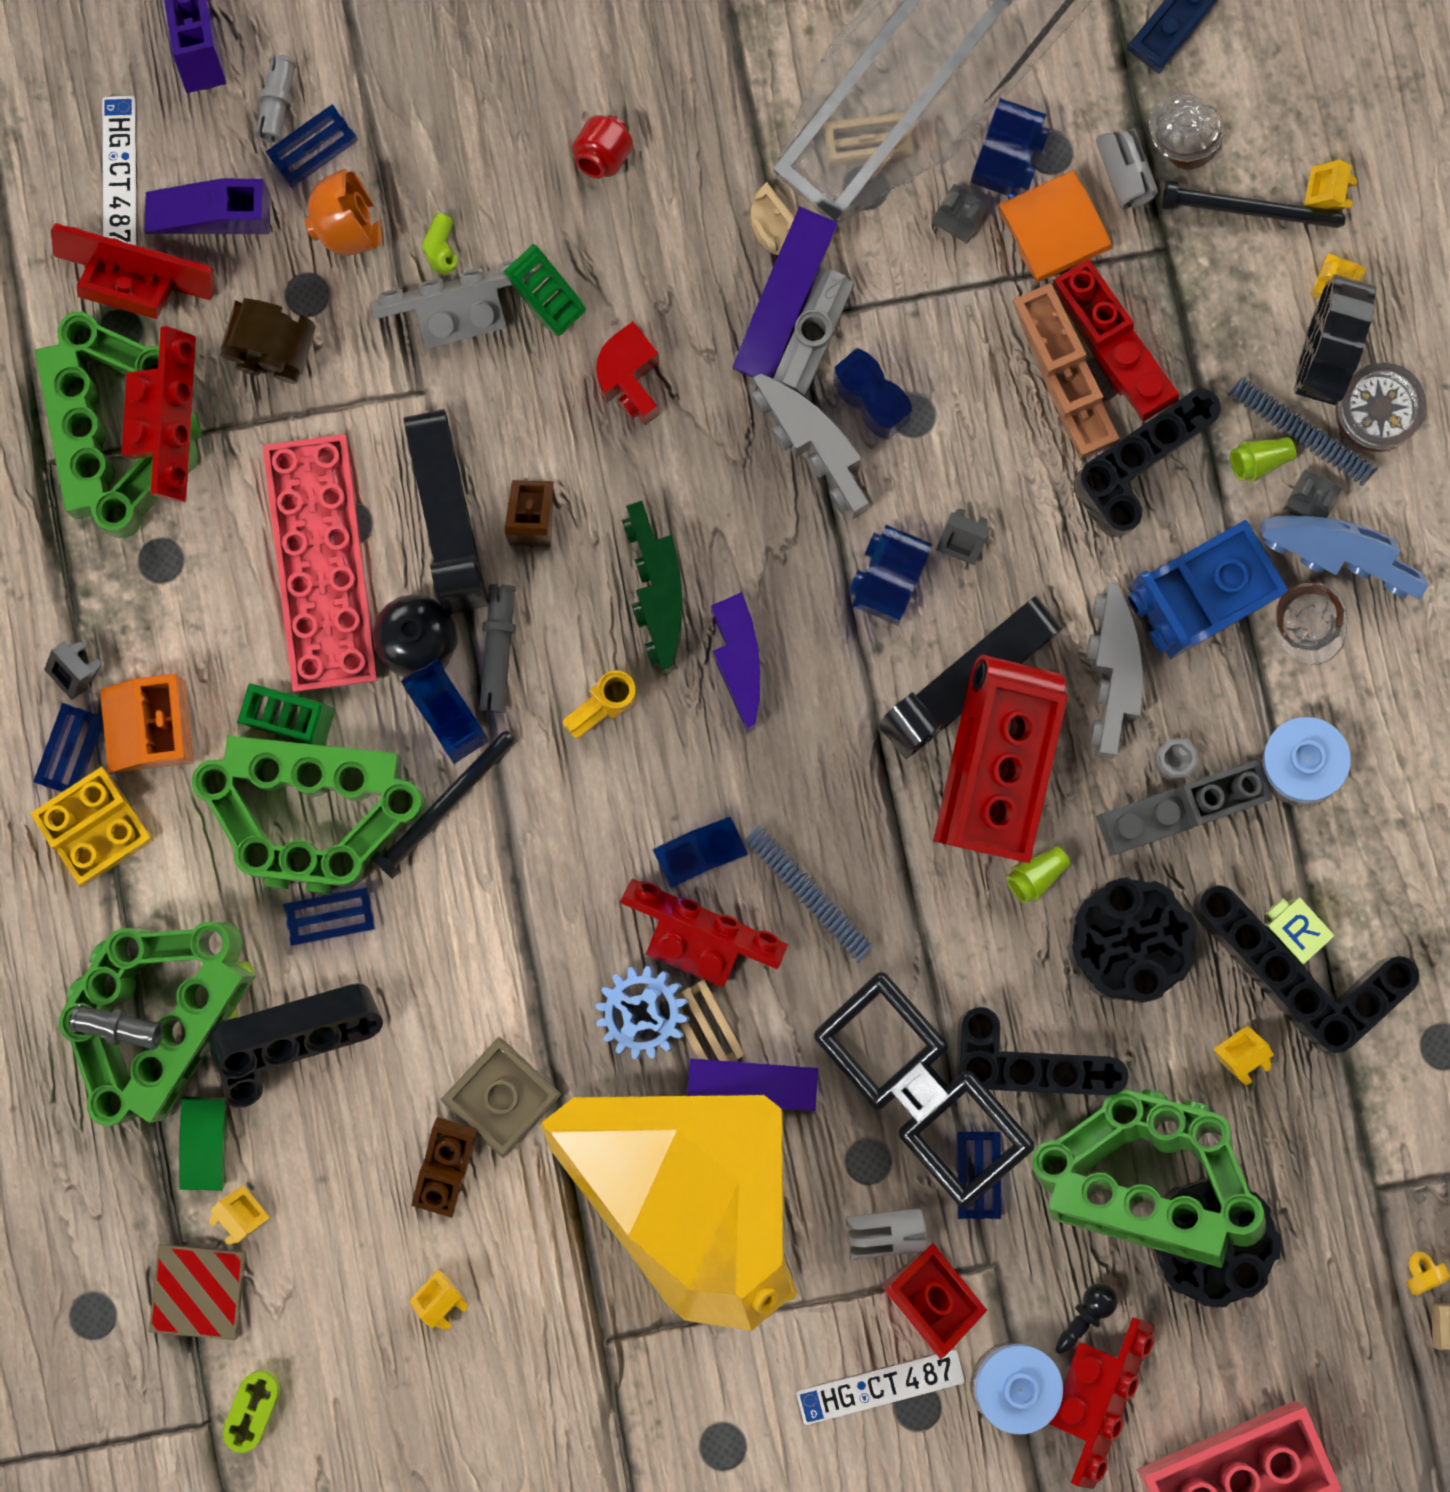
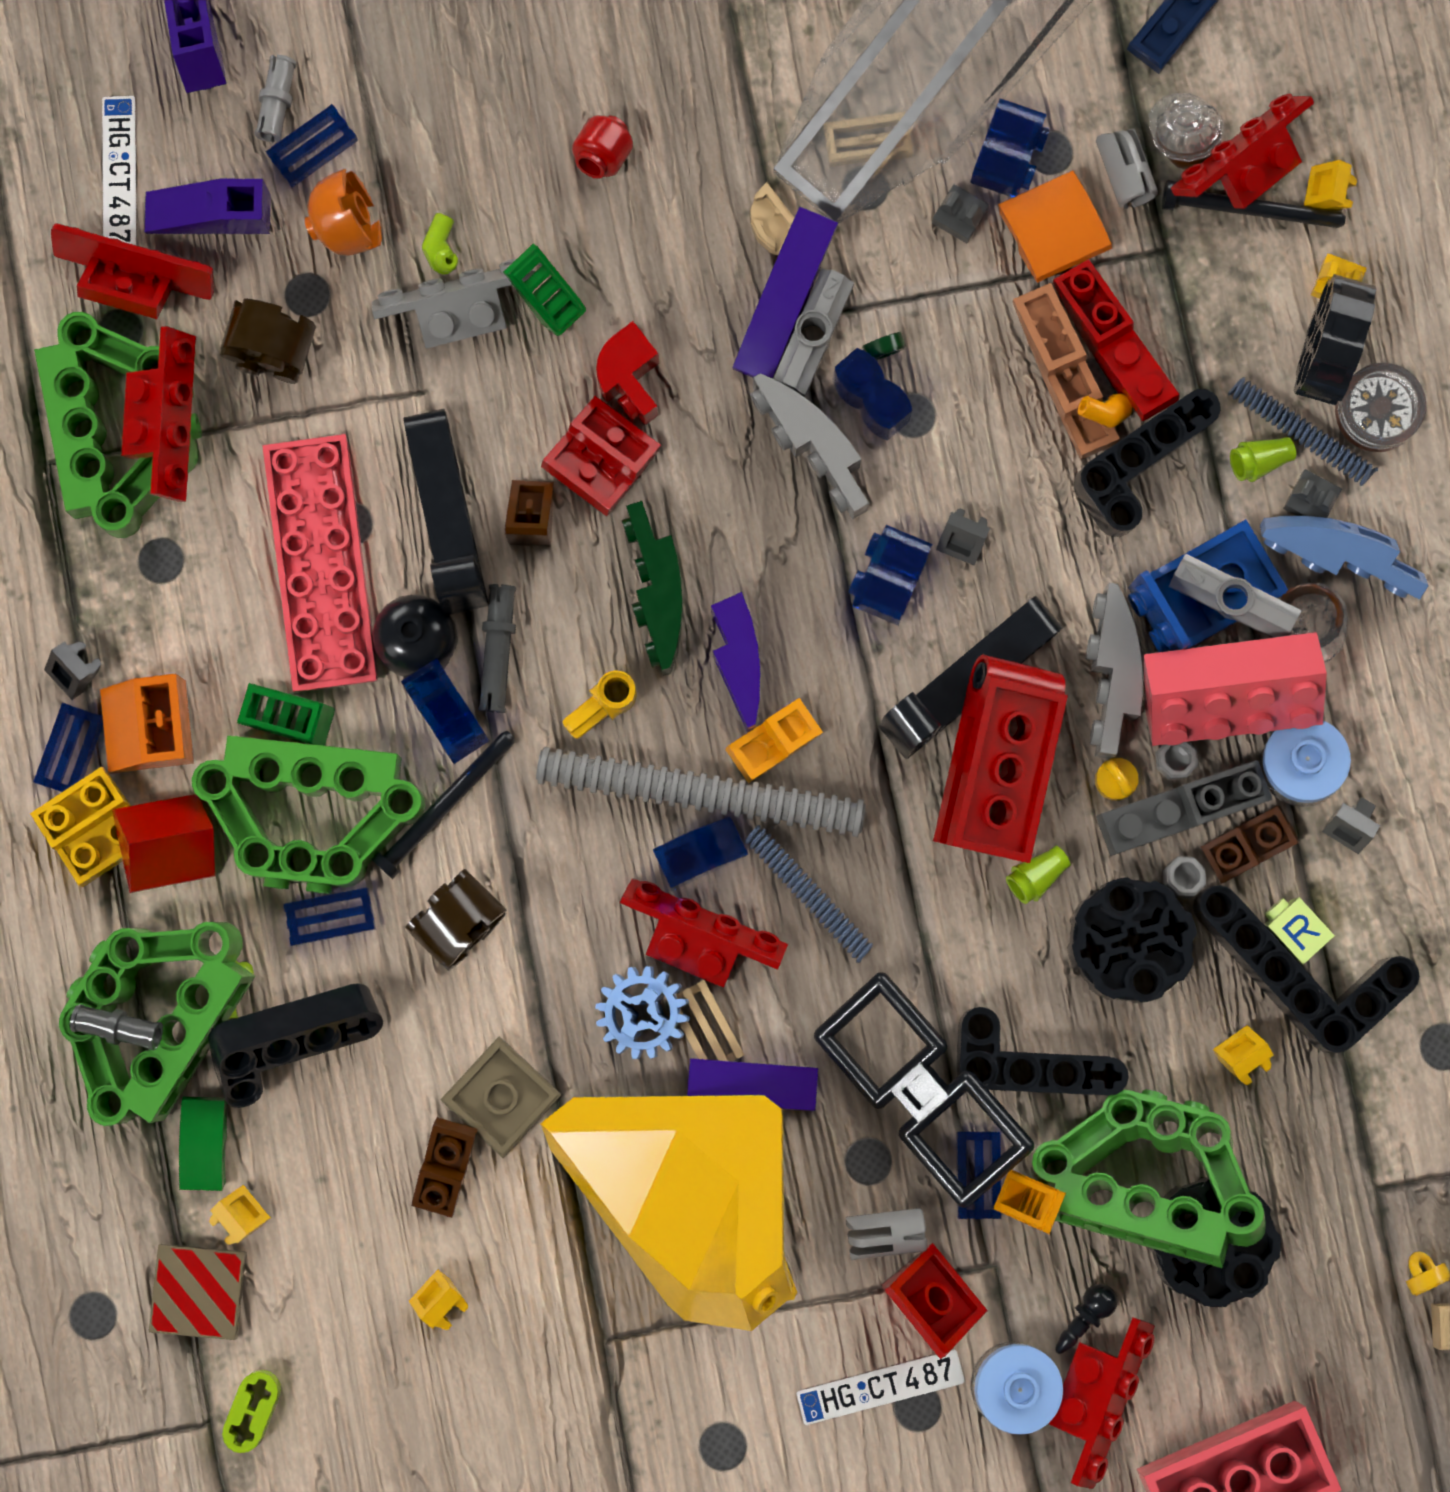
none -> red slope [112,794,215,893]
none -> dark brown brick [405,869,507,971]
none -> light grey piece [536,747,866,837]
none -> red slope [541,396,661,517]
none -> light orange slope [725,698,823,784]
none -> dark green tile [862,332,906,362]
none -> light orange slope [994,1170,1066,1234]
none -> light orange arm [1077,393,1133,428]
none -> yellow tile [1095,758,1139,801]
none -> coral brick [1144,632,1327,746]
none -> light grey tile [1162,856,1206,899]
none -> light grey piece [1169,554,1302,638]
none -> red bracket [1171,94,1314,209]
none -> reddish brown slope [1201,805,1300,884]
none -> dark grey tile [1322,797,1380,854]

